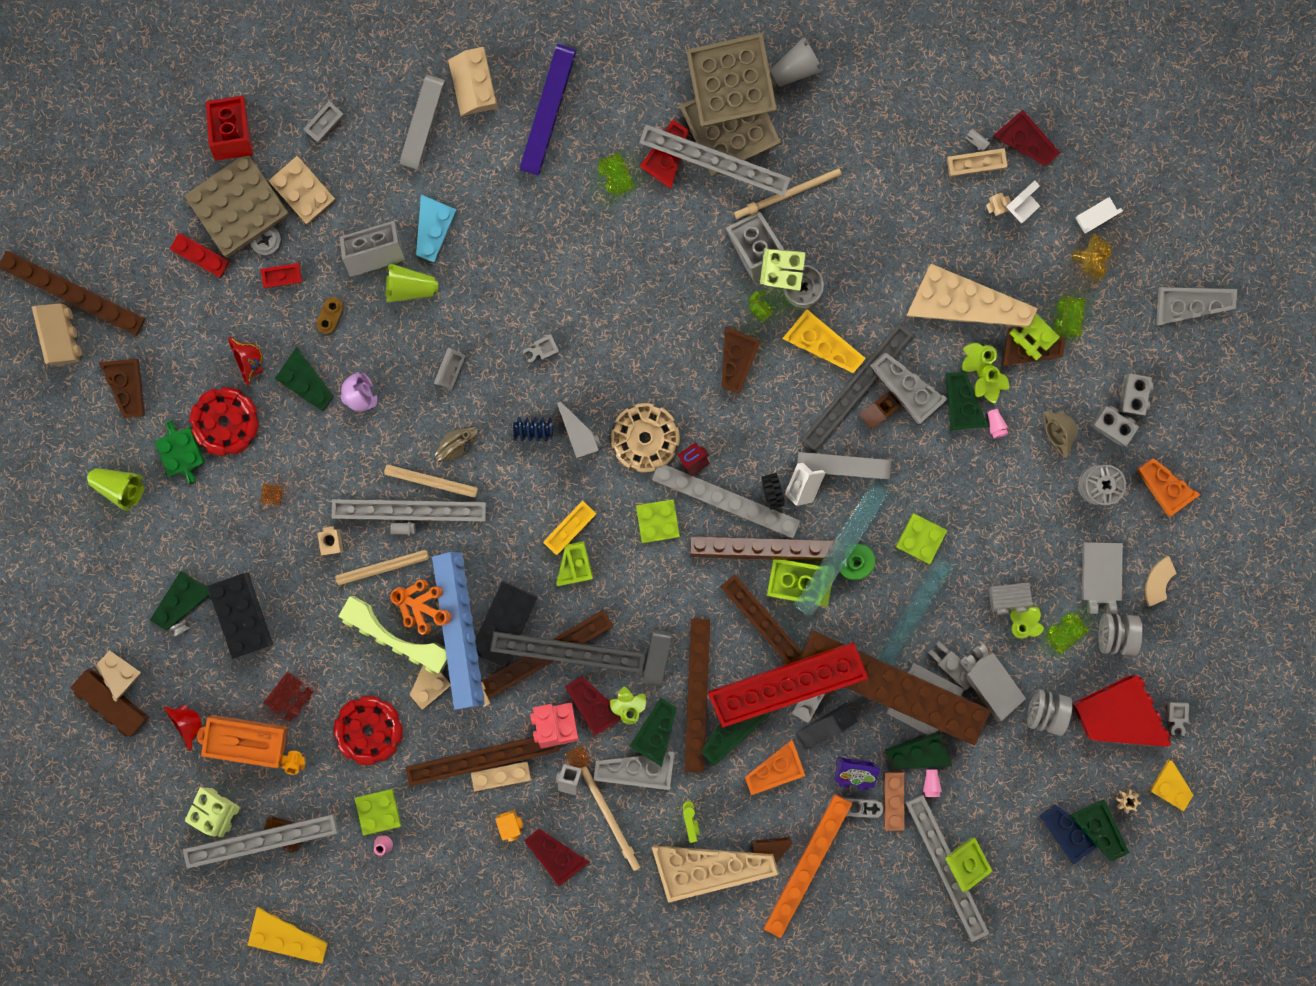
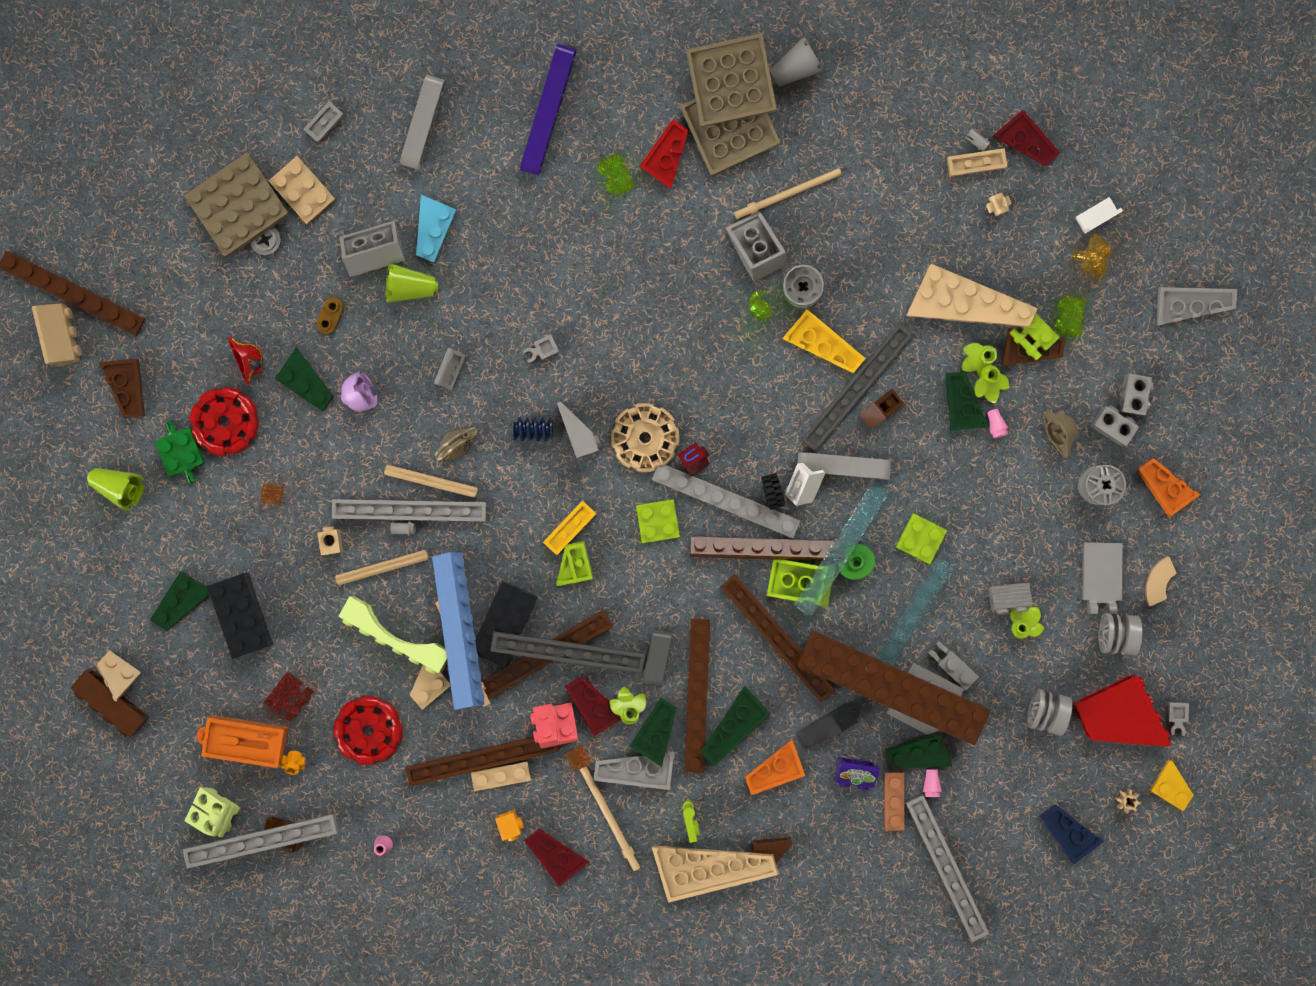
red hat [164,704,201,752] -> none
red plate [170,233,230,278] -> none
light grey bush [170,620,190,637] -> none
red slope [205,95,253,161] -> none
yellow wing [248,907,328,963] -> none
red plate [260,263,303,289] -> none
lime plate [354,788,402,836] -> none
orange plant [390,580,452,635] -> none
tan slope [448,47,498,116] -> none
light grey brick [555,764,582,795] -> none
light grey plate [639,125,791,196] -> none
red plate [708,642,868,728] -> none
reddish brown wing [721,327,761,394] -> none
yellowish green hips [760,248,805,290] -> none
orange plate [764,793,852,938] -> none
light grey plate [792,694,825,723] -> none
light grey beam [827,797,883,818] -> none
light grey wing [870,353,948,424] -> none
lime plate [945,838,993,892] -> none
light grey tile [960,644,1026,722] -> none
white panel [1006,181,1040,223] -> none
clear neon green bracket [1044,612,1089,655] -> none
dark green wing [1069,799,1129,861] -> none

